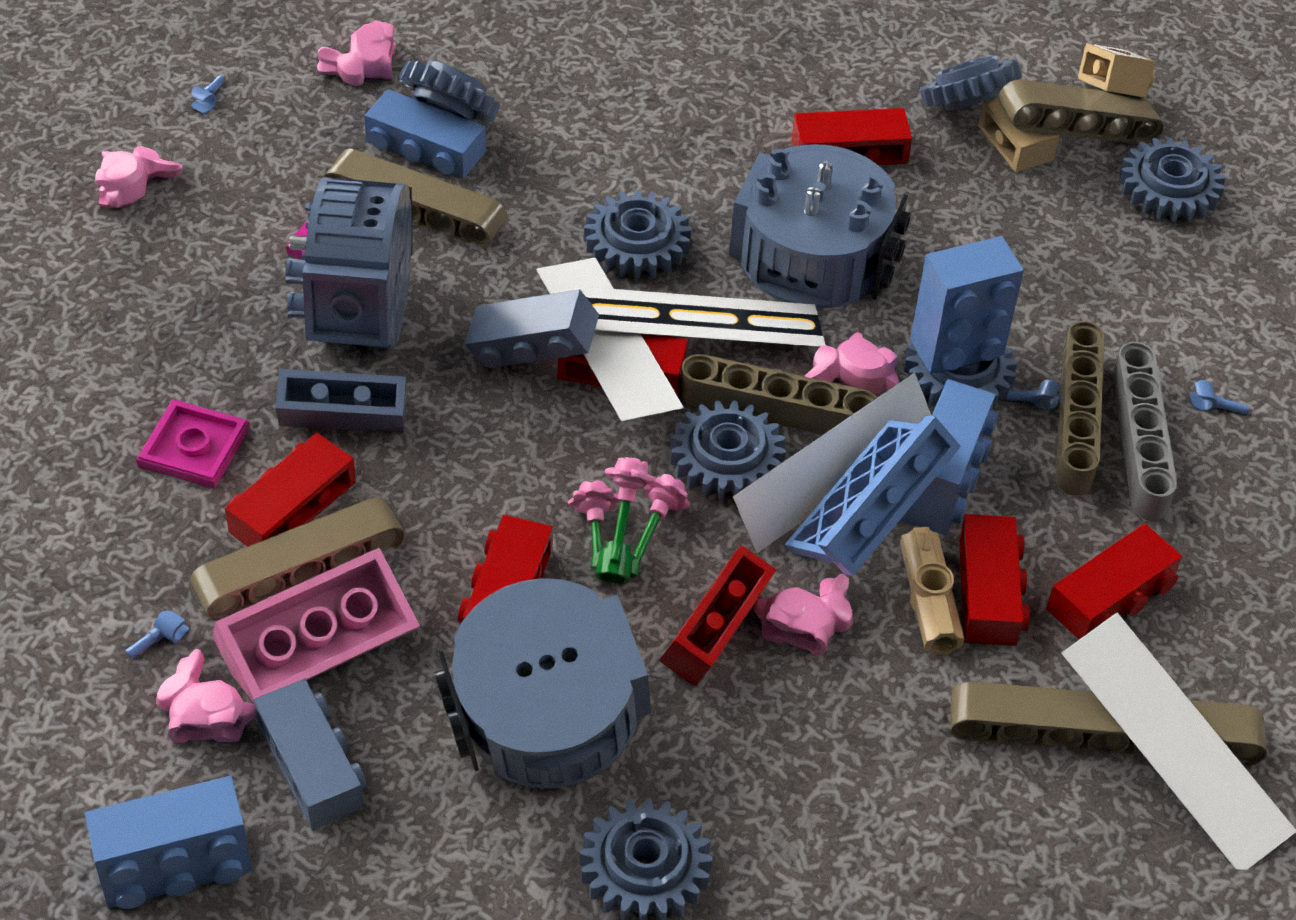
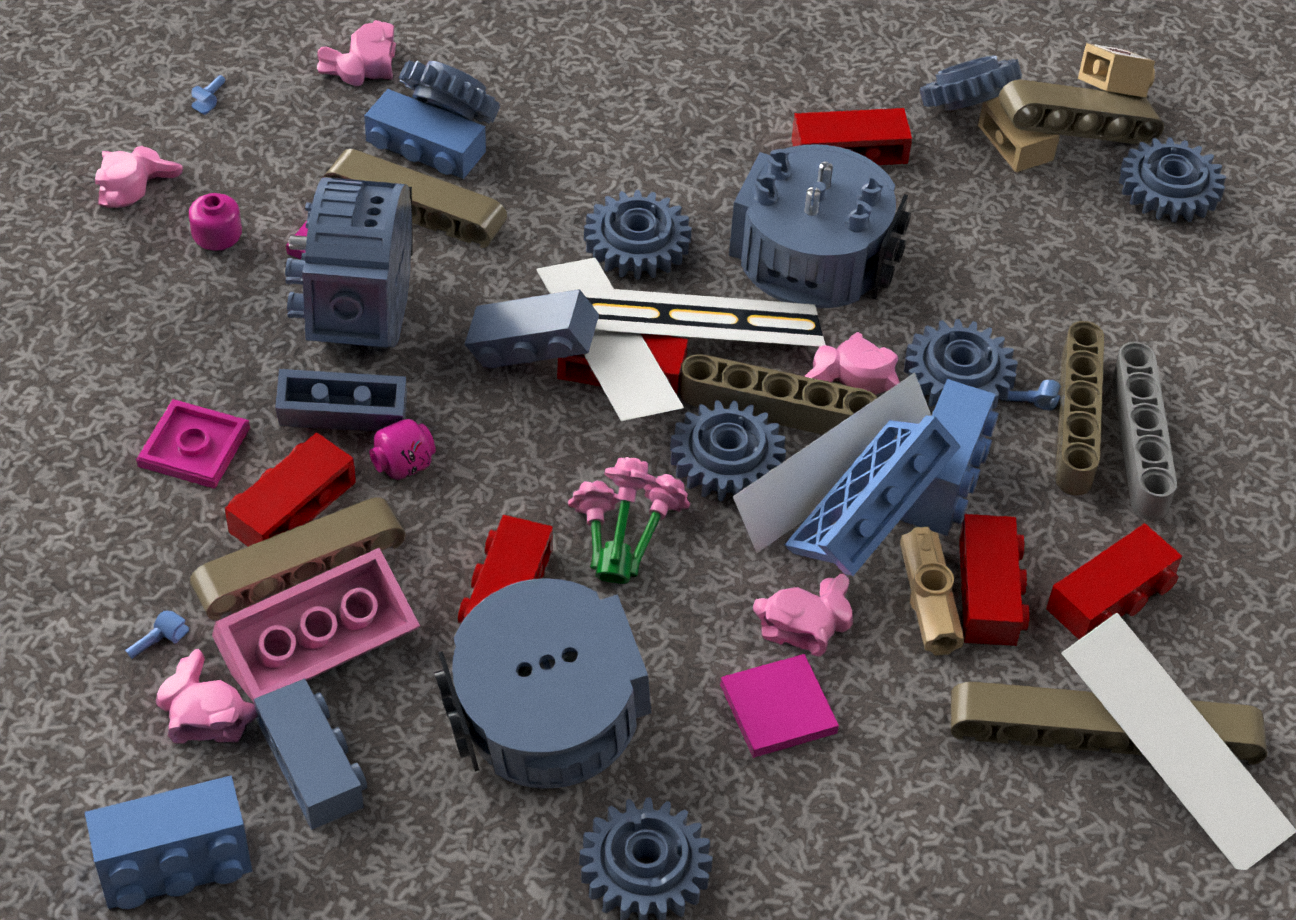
red brick [659,544,777,686] -> none
medium blue brick [910,236,1024,374] -> none
medium blue hand [1190,380,1249,415] -> none
none -> dark pink head [189,193,242,251]
none -> dark pink head [369,419,436,480]
none -> dark pink tile [720,654,839,758]

